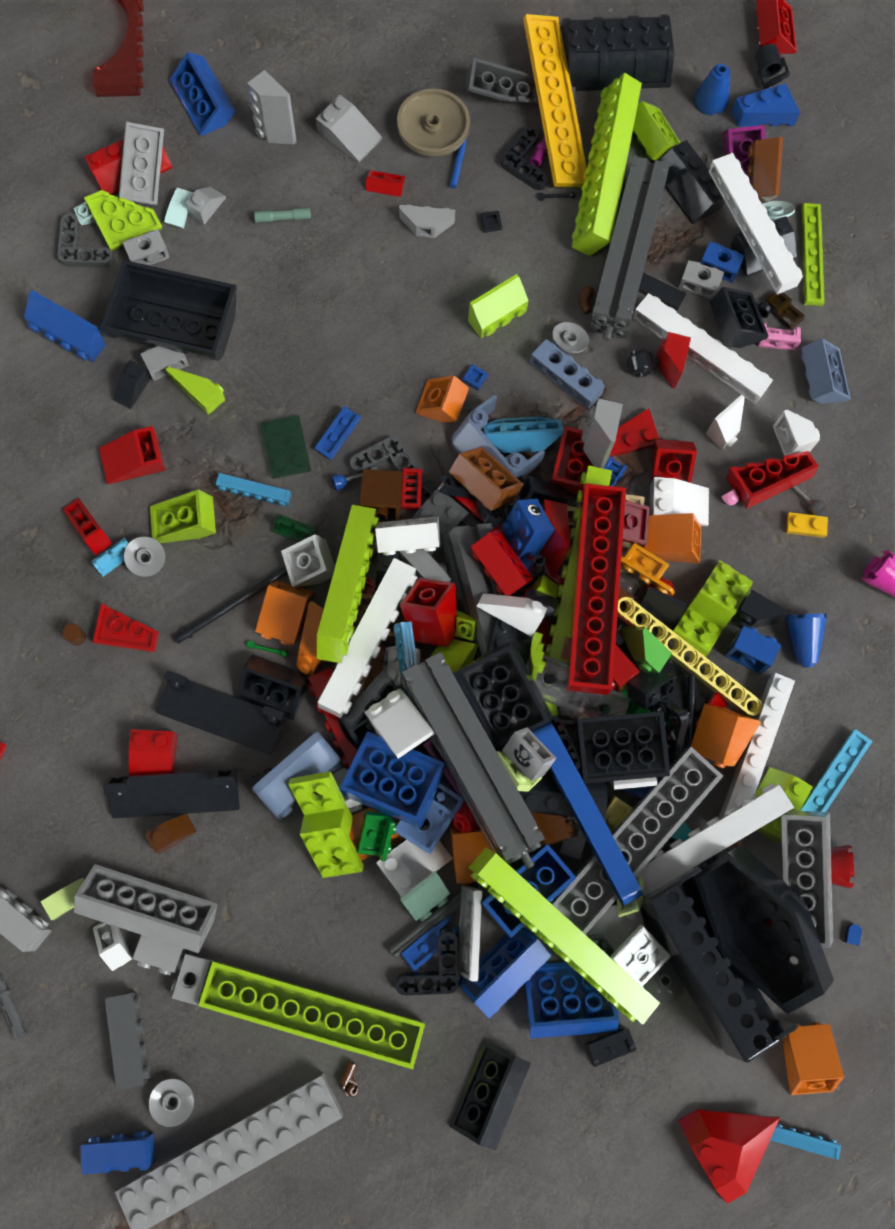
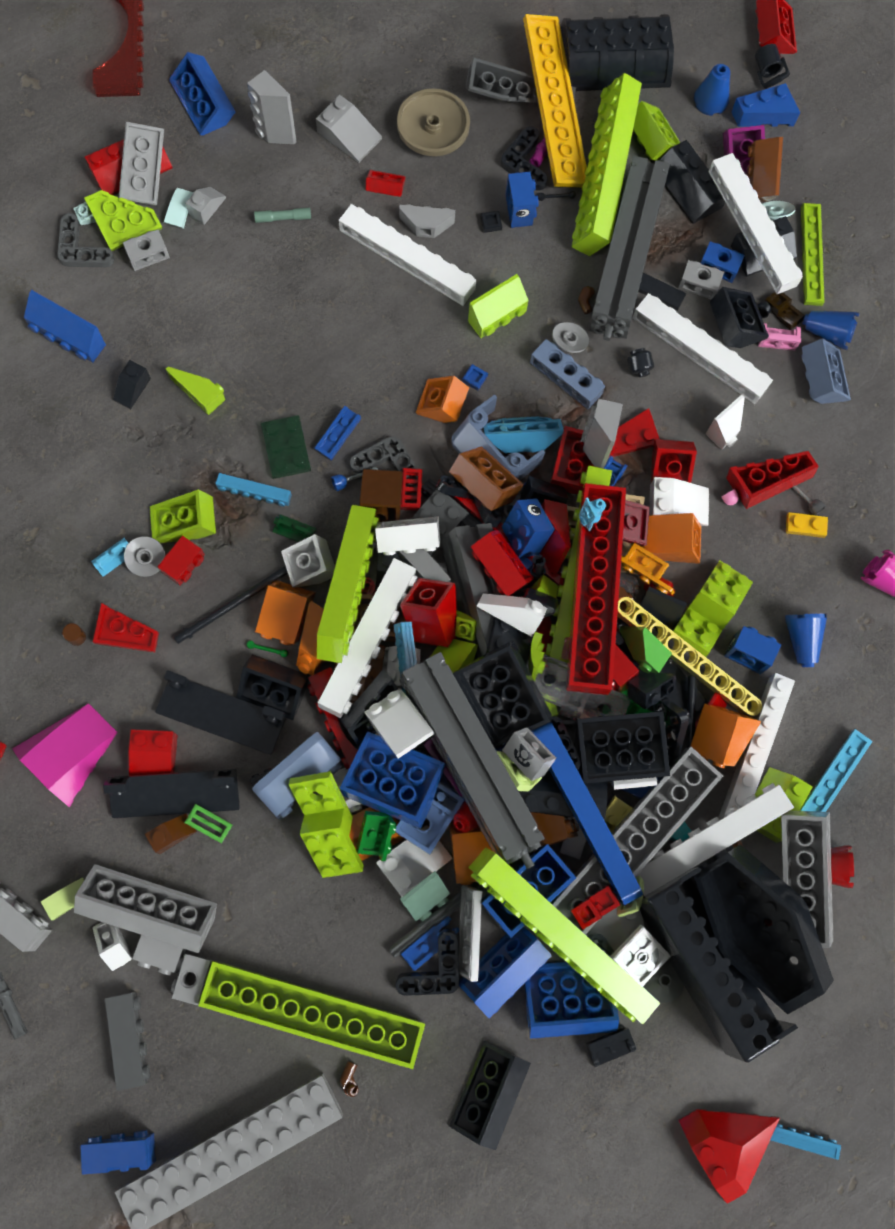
red slope [62,498,112,555] -> none
red slope [99,426,166,485] -> none
black container [100,260,237,361] -> none
light grey slope [141,346,189,381] -> none
light grey dish [149,1079,194,1127] -> none
blue bar [450,139,467,189] -> none
red slope [656,332,691,388] -> none
black slope [731,590,788,628] -> none
white slope [773,410,820,456] -> none
orange slope [782,1022,844,1095] -> none
blue piece [845,924,862,946] -> none
none -> dark pink wedge [12,703,118,807]
none -> red brick [157,535,205,586]
none -> bright green tile [184,804,232,844]
none -> white brick [339,204,476,306]
none -> blue brick [505,172,539,228]
none -> red slope [571,885,621,929]
none -> medium azure hinge [579,497,606,531]
none -> blue cone [803,311,860,350]

